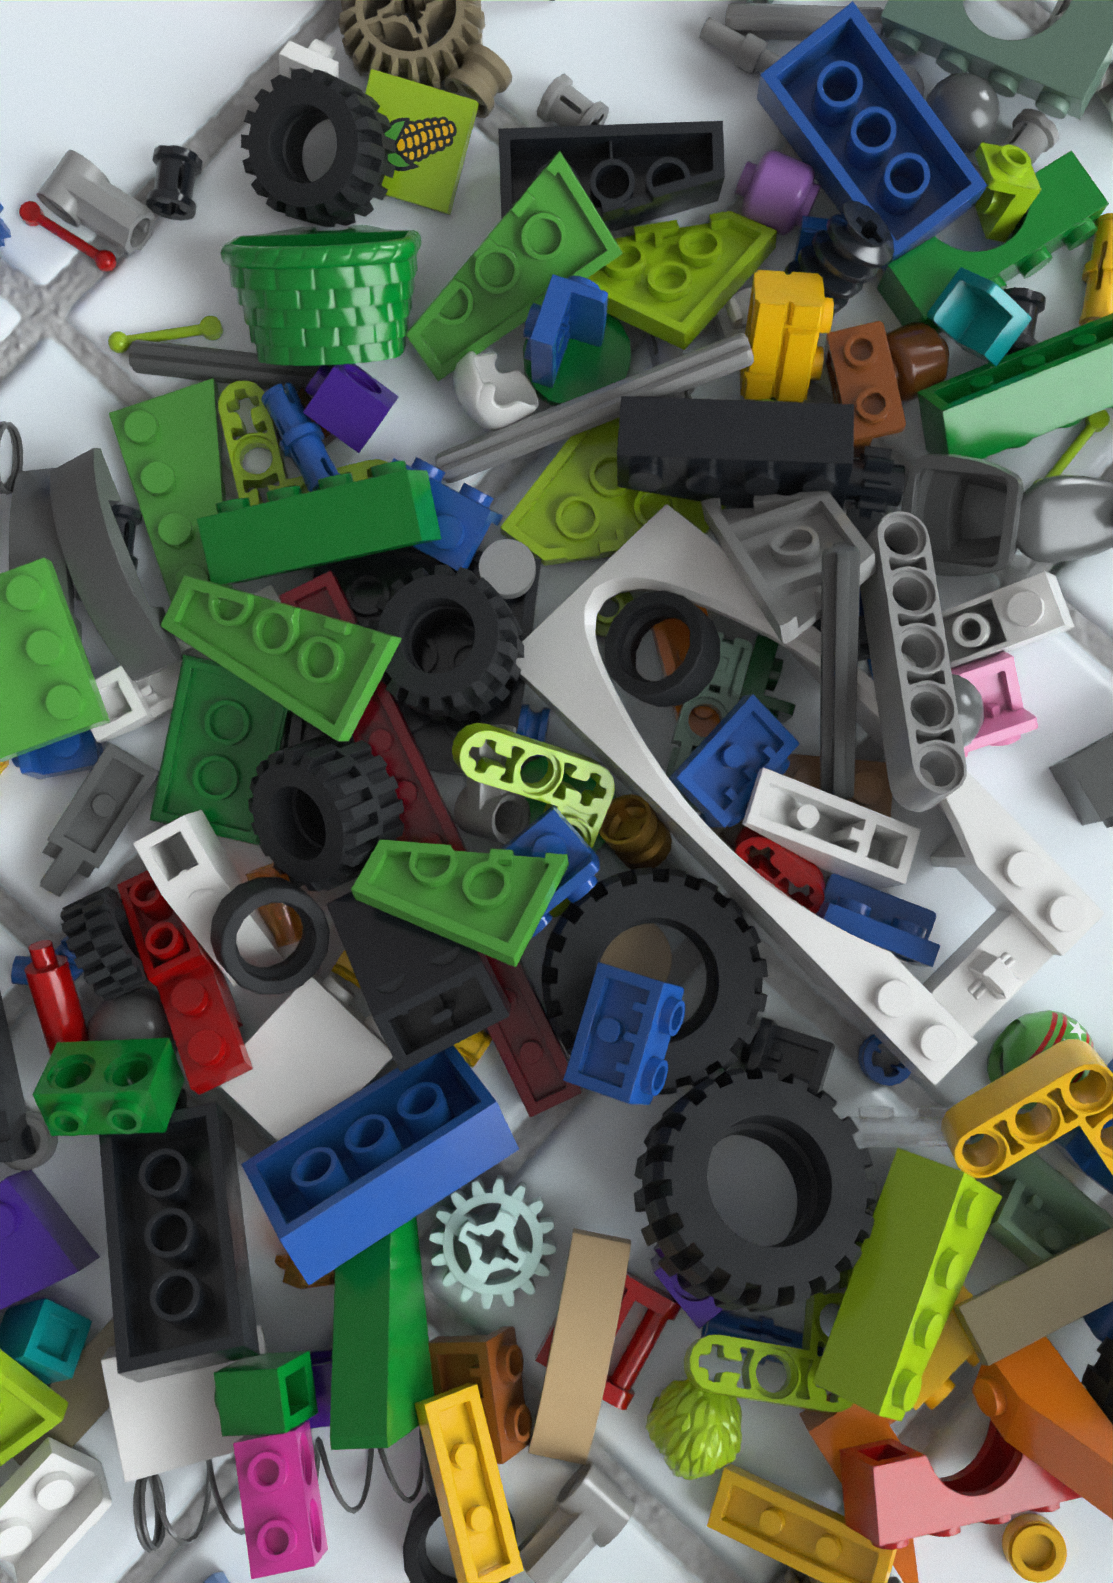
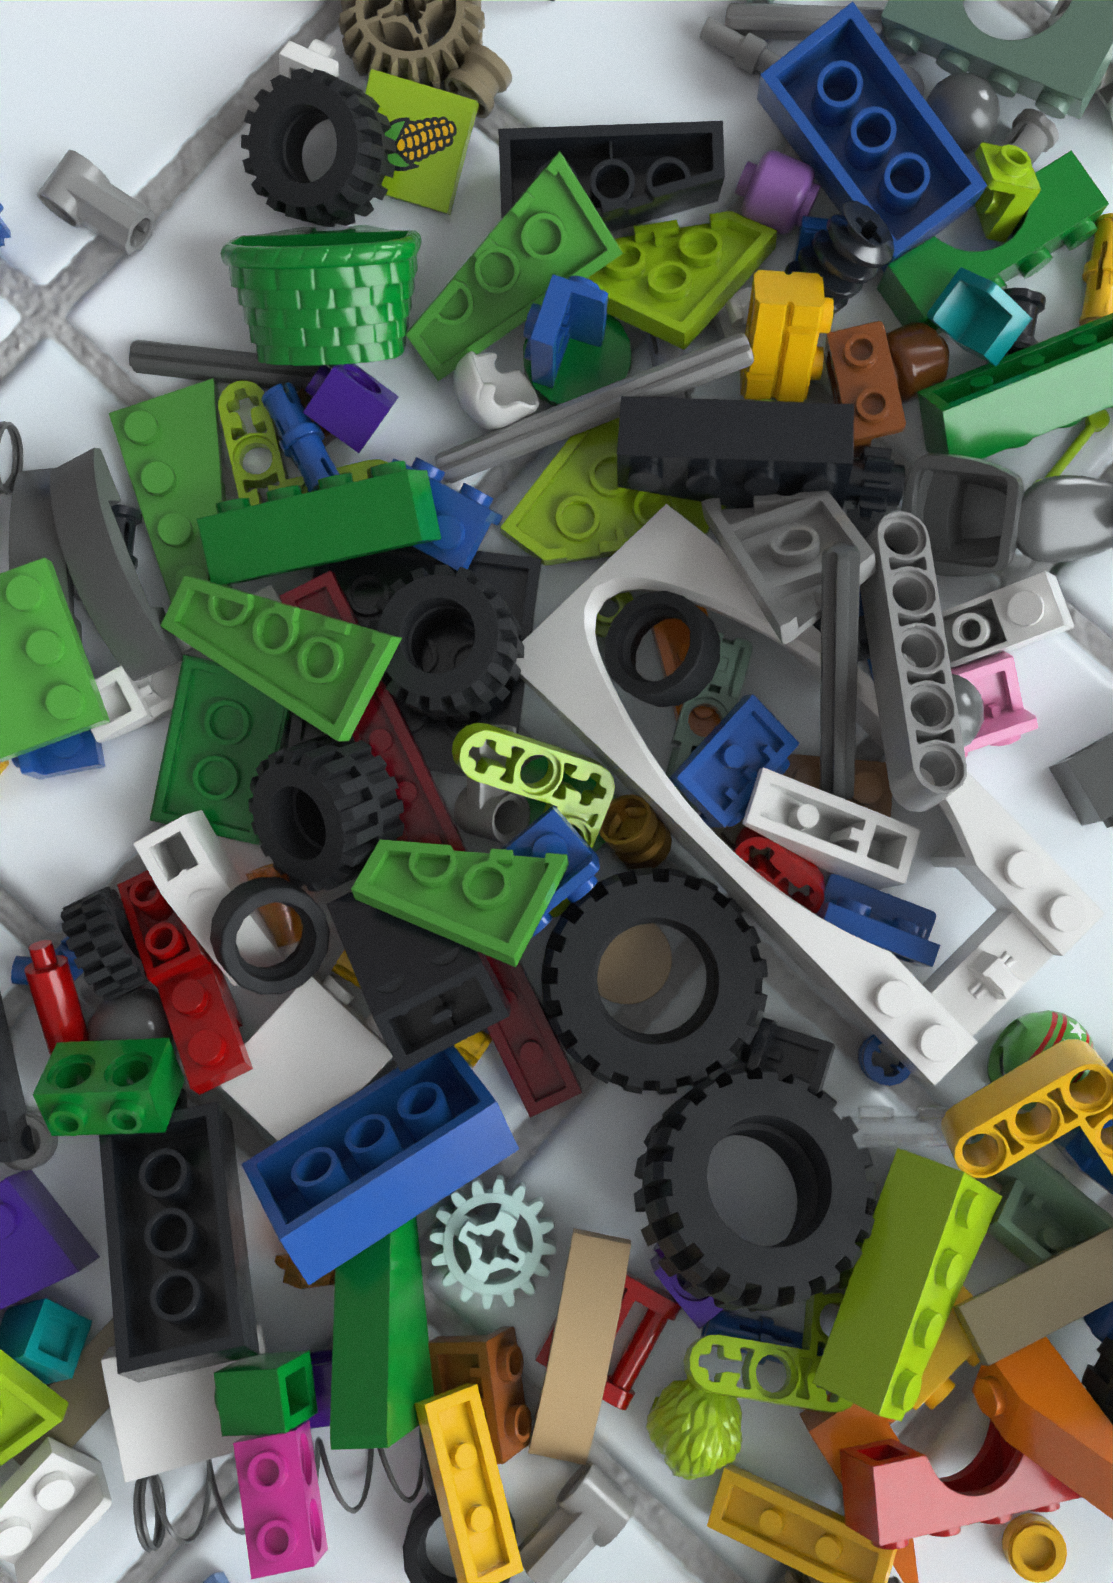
red hinge [19,201,117,272] -> none
dark grey hinge [39,742,159,897] -> none
lime hinge [108,316,223,353] -> none
black bush [146,145,203,221] -> none
light grey tile [479,539,536,599] -> none
blue bush [517,703,551,757] -> none
light grey bush [537,73,609,126] -> none
blue bracket [563,962,685,1105] -> none
dark green bracket [738,634,796,723] -> none

